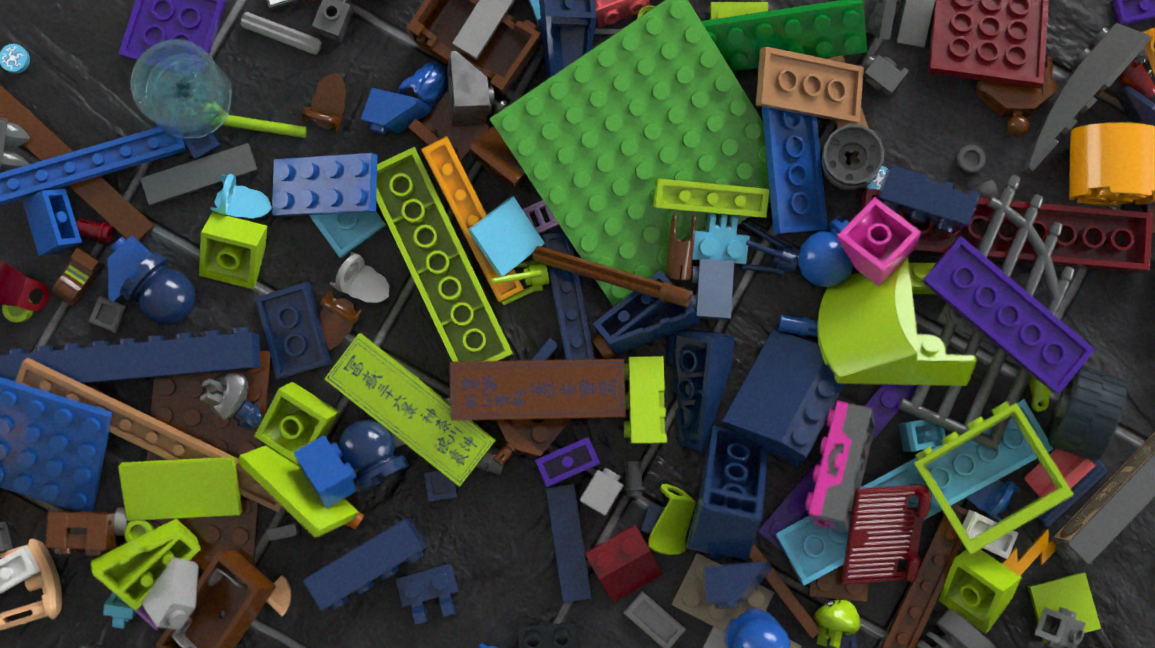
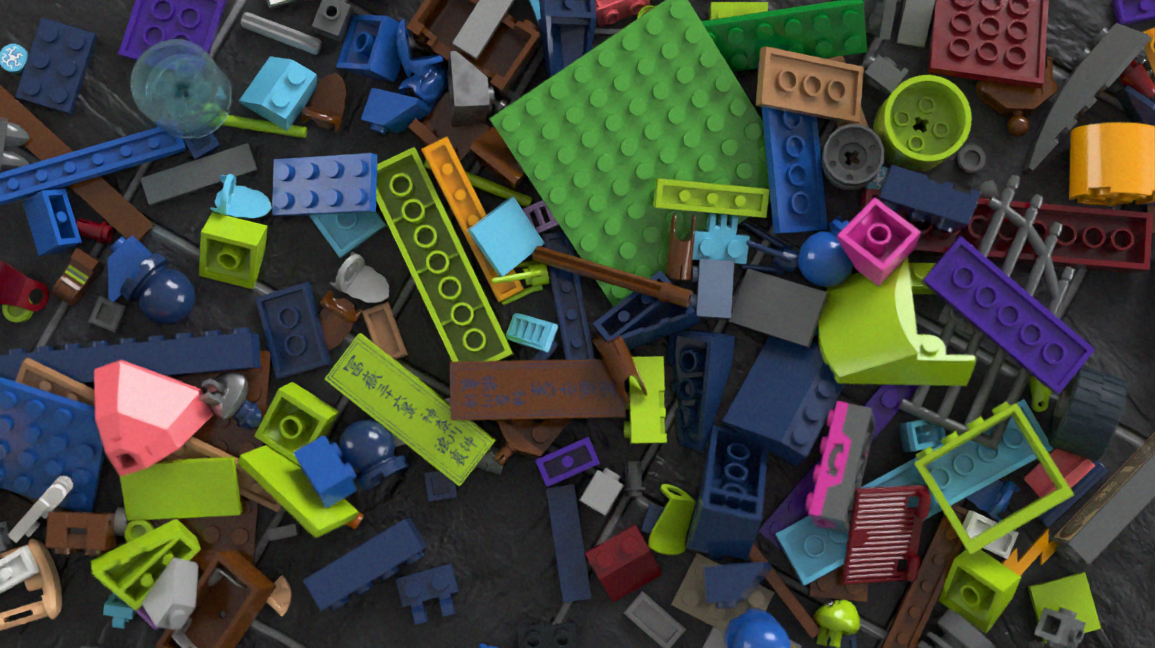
none -> white hinge [8,475,73,543]
none -> dark blue plate [15,17,98,115]
none -> coral brick [94,360,214,477]
none -> medium azure slope [239,57,318,131]
none -> blue slope [336,15,409,82]
none -> medium nougat tile [361,302,408,360]
none -> blue piece [396,19,443,77]
none -> lime bar [424,159,532,207]
none -> medium azure slope [505,313,558,352]
none -> reddish brown piece [598,336,648,405]
none -> dark grey tile [729,269,829,348]
none -> lime brick [873,75,972,173]

